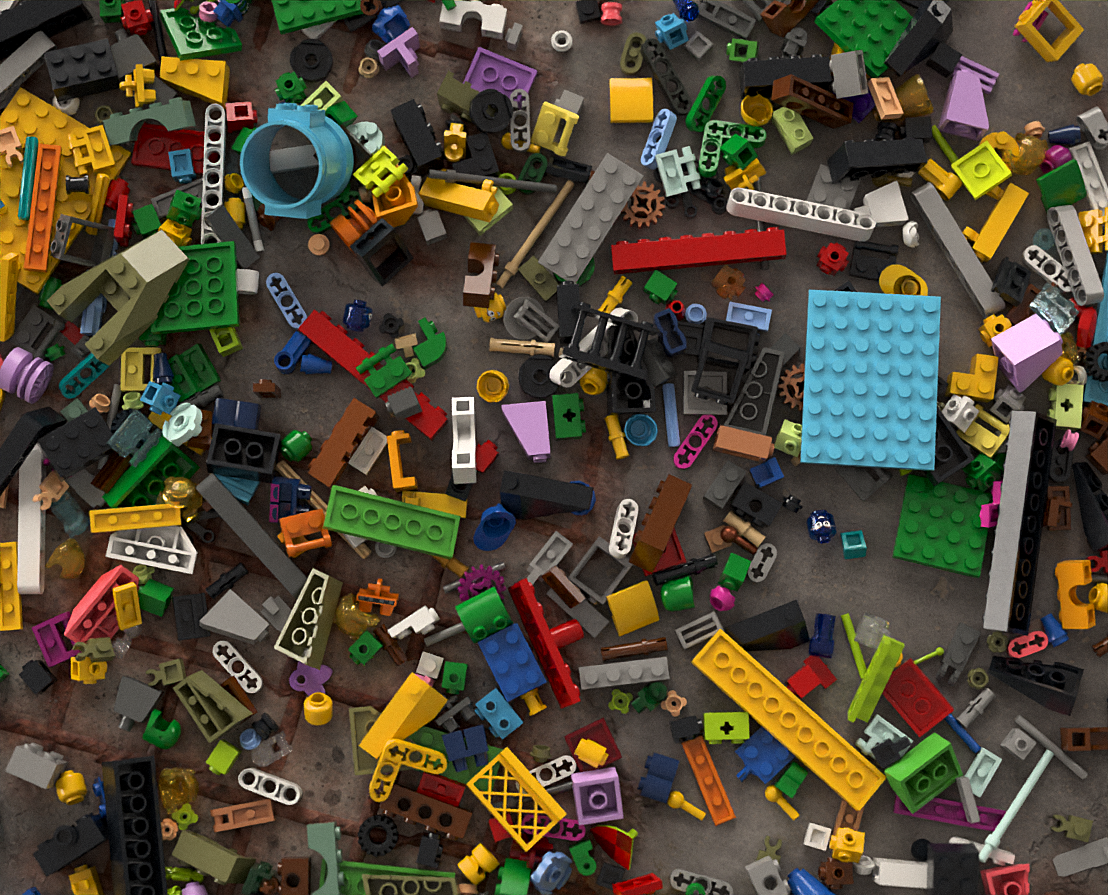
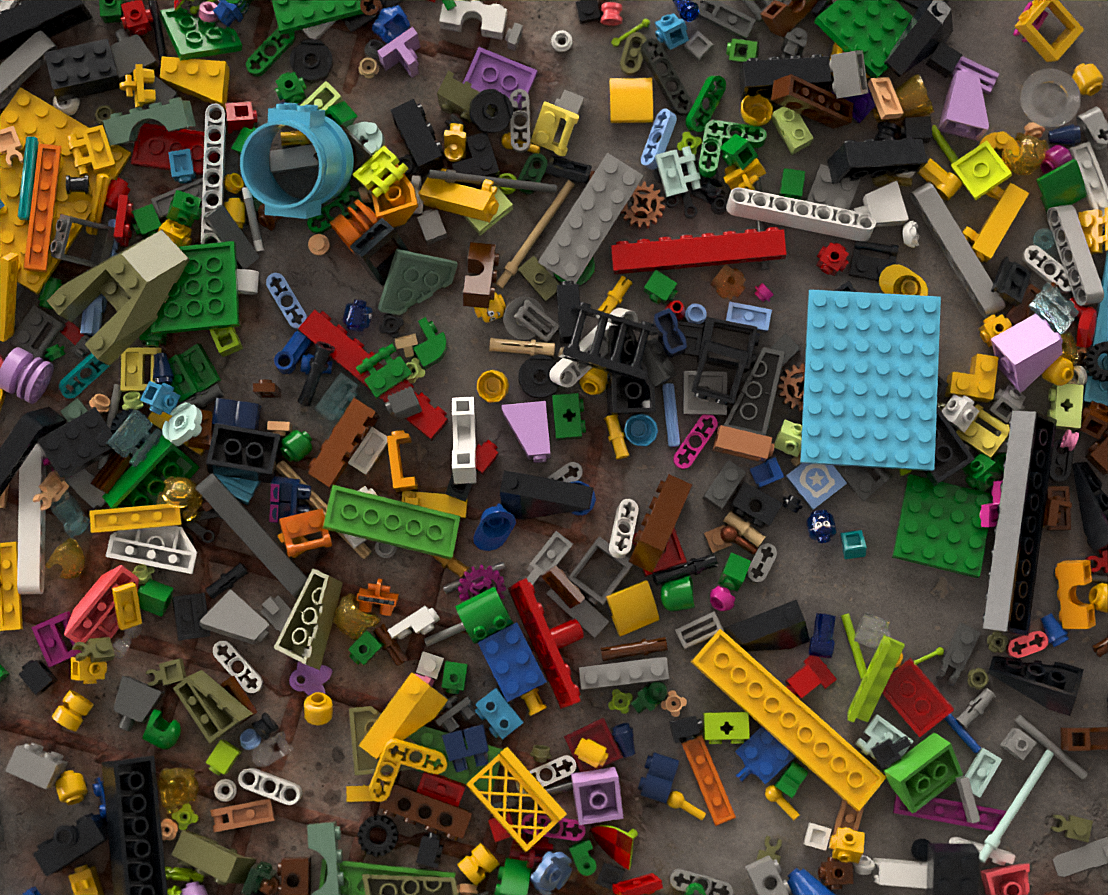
none -> yellow wheel [52,690,94,732]
none -> white plate [214,779,237,802]
none -> green beam [246,27,296,77]
none -> light nougat plate [267,421,292,437]
none -> yellow pin [281,131,312,146]
none -> black pin [297,341,335,406]
none -> clear light blue brick [313,373,359,422]
none -> yellow window [346,785,382,802]
none -> sand green plate [378,249,458,315]
none -> light grey beam [548,462,582,483]
none -> lime hinge [612,19,650,47]
none -> dark blue cone [612,723,636,757]
none -> lime plate [677,131,702,155]
none -> green brick [779,168,805,200]
none -> light blue tile [786,463,847,510]
none -> clear piece [1020,69,1081,128]

